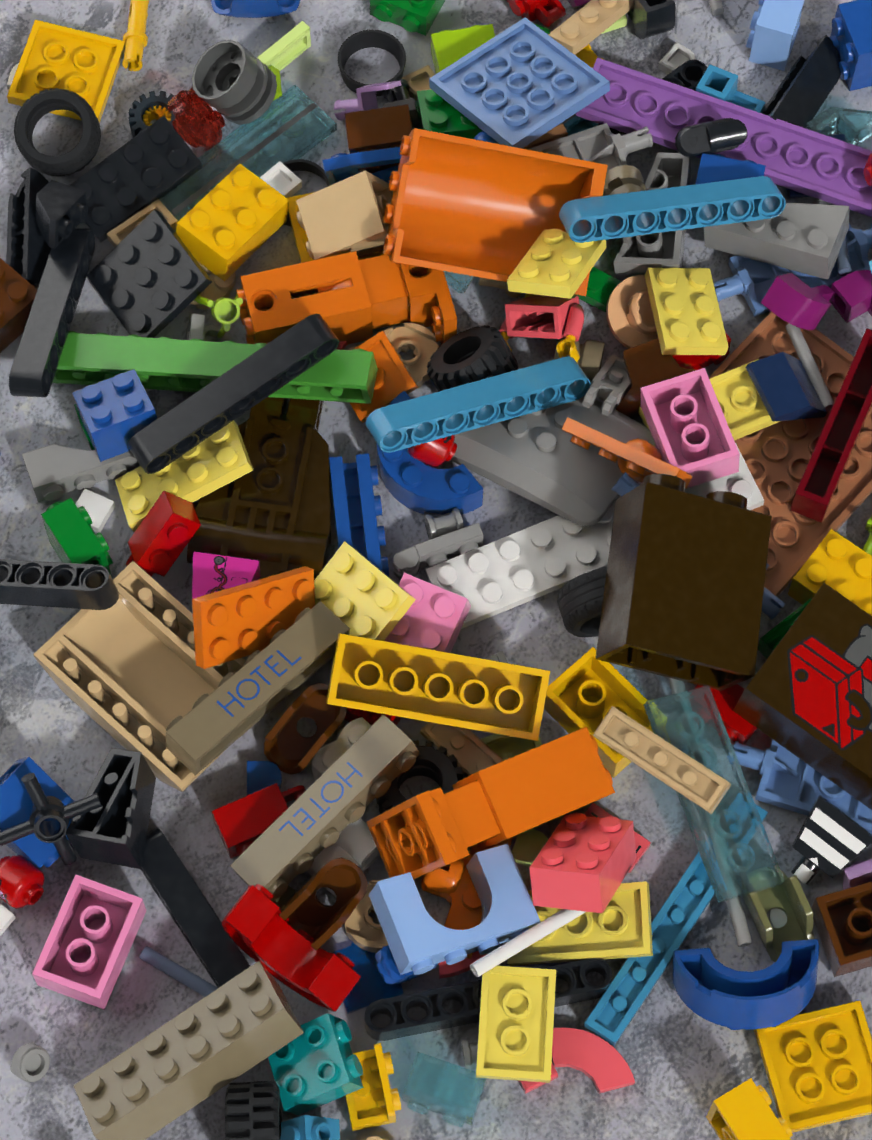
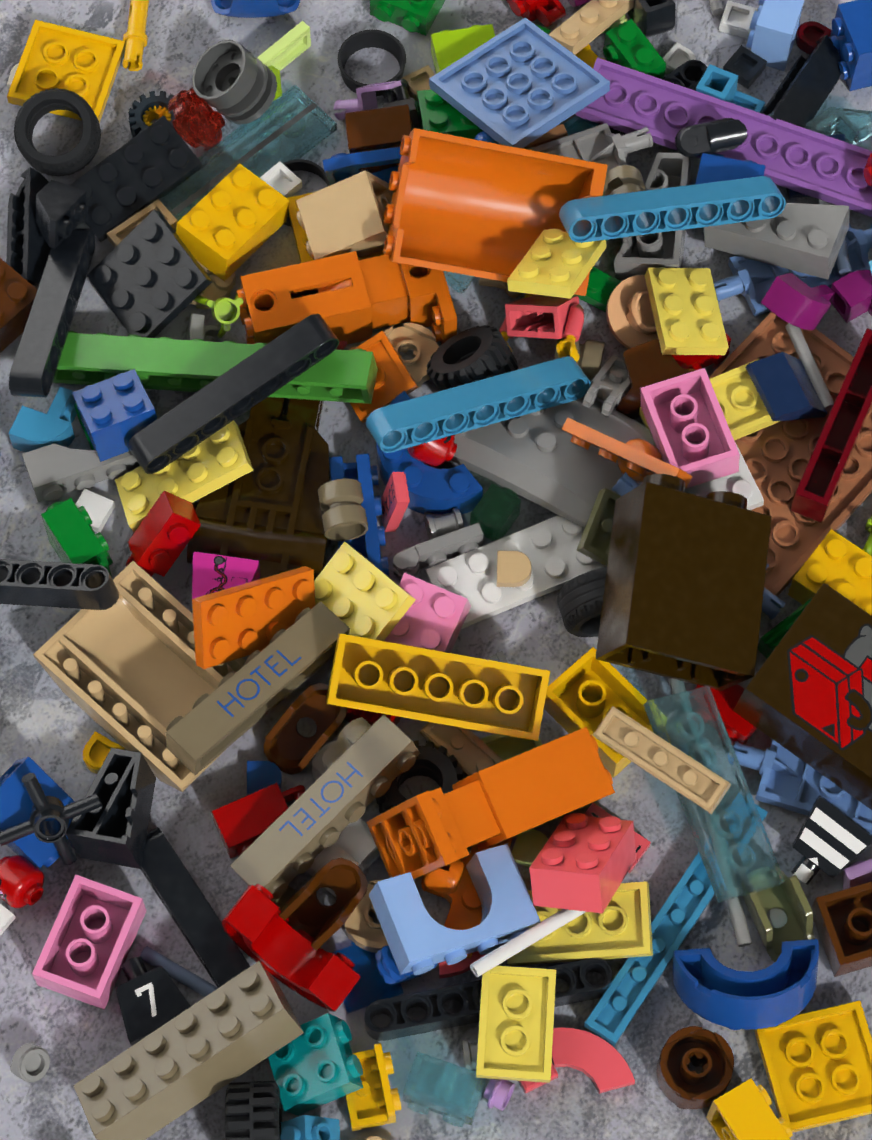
none -> dark azure brick [8,386,77,453]
none -> yellow tile [83,731,125,774]
none -> black torso [115,956,191,1046]
none -> dark tan wheel [318,478,368,541]
none -> coral tile [381,472,410,532]
none -> clear green brick [470,483,521,542]
none -> lavender plate [484,1079,515,1111]
none -> tan tile [497,551,532,587]
none -> olive plate [576,488,621,566]
none -> green brick [603,19,666,79]
none -> reddish brown brick [656,1026,734,1109]
none -> white tile [719,0,757,39]
none -> black plate [723,45,767,89]
none -> dark red tile [795,21,832,55]

